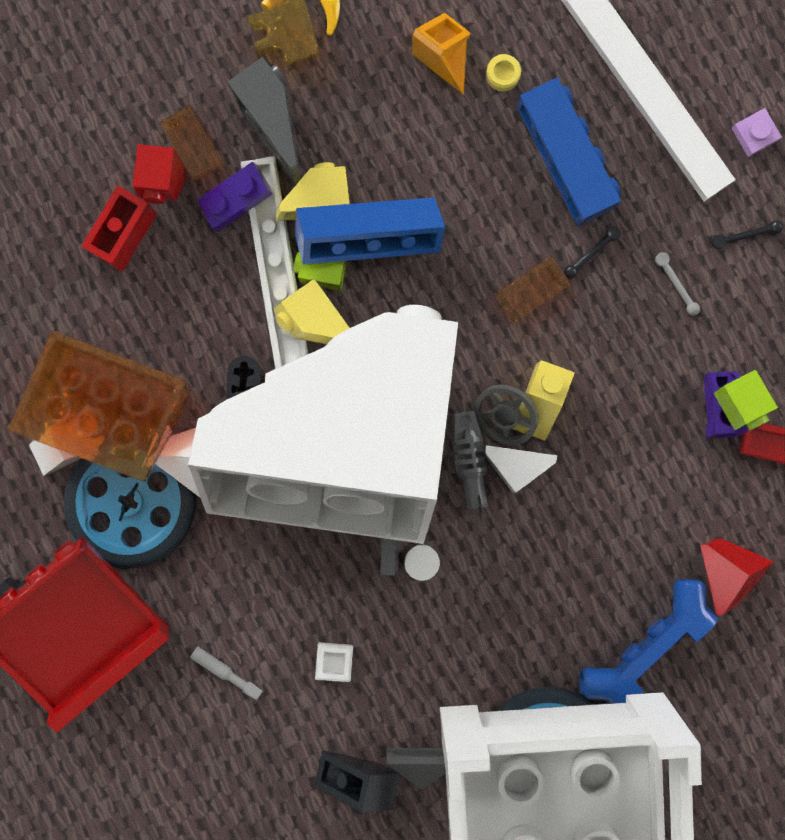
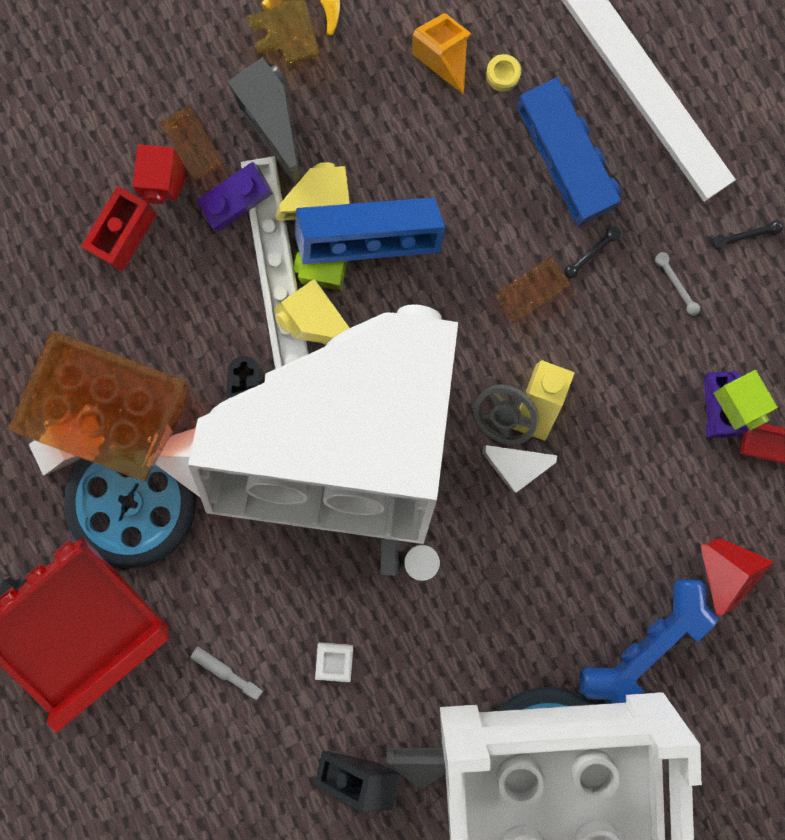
dark grey hinge [451,411,489,510] -> none
lavender plate [732,108,782,157] -> none

